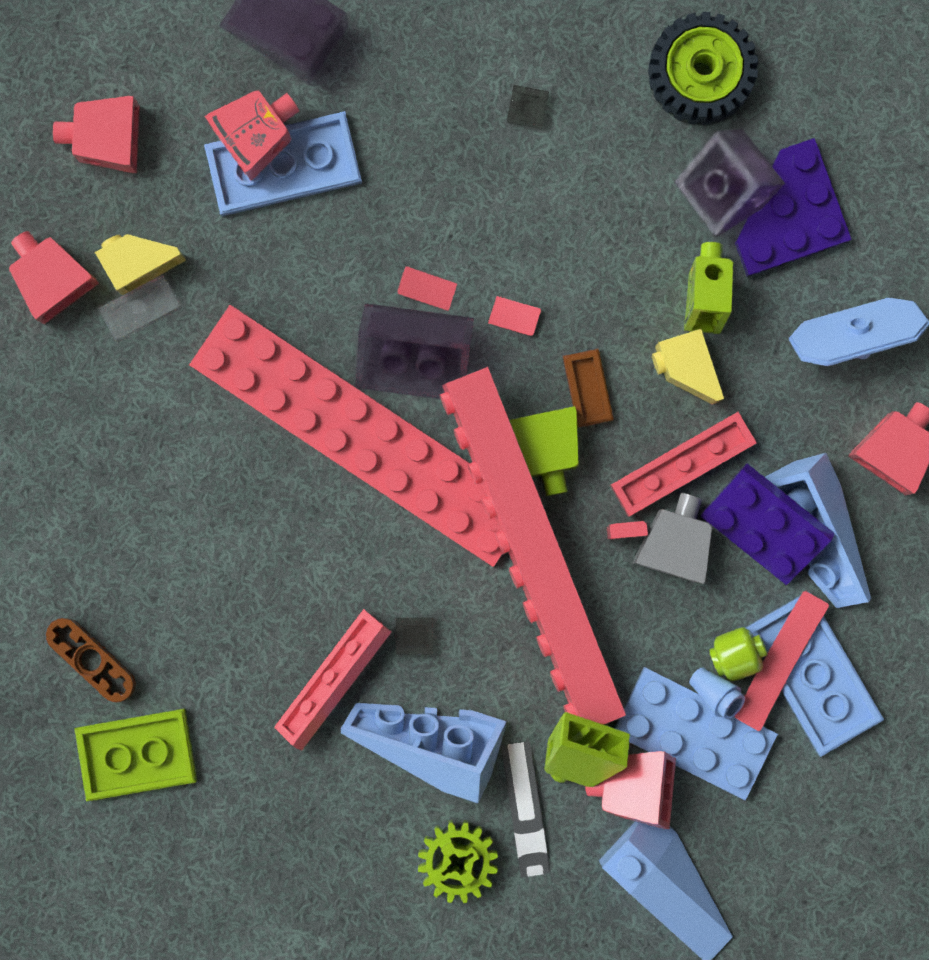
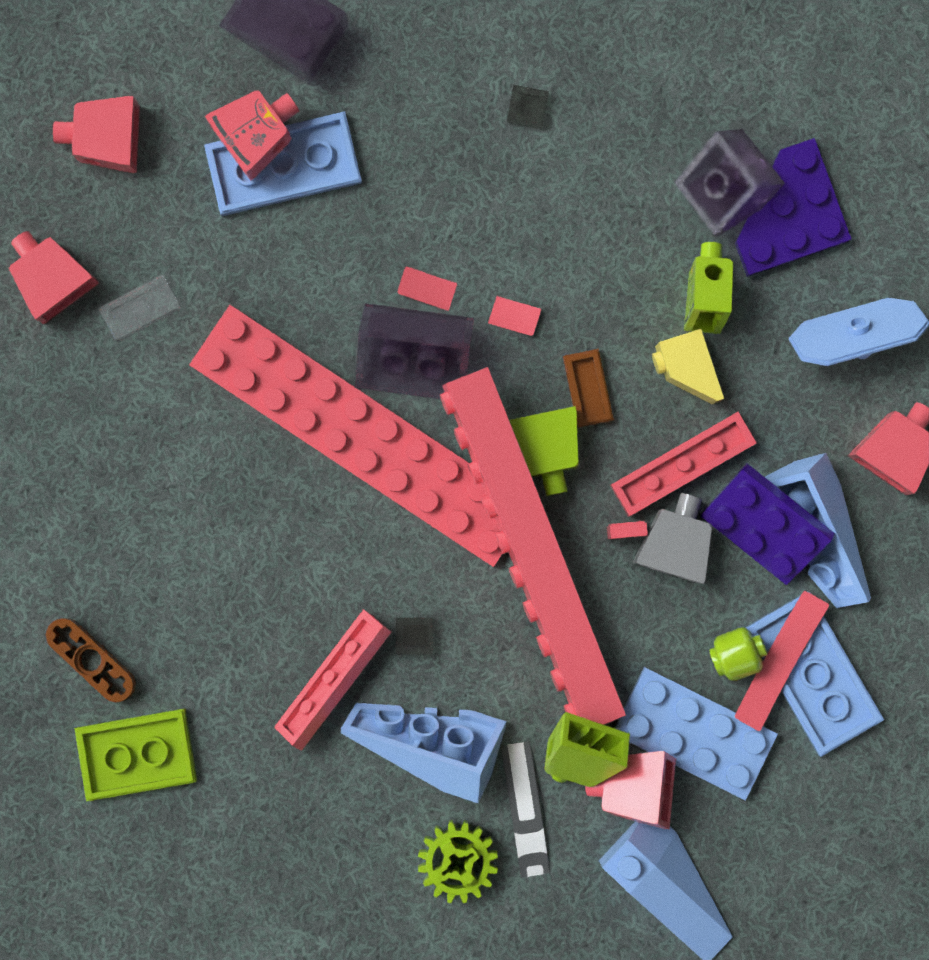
light yellow slope [95,234,186,296] -> none
wheel [648,12,758,125] -> none
light blue cone [689,667,745,719] -> none

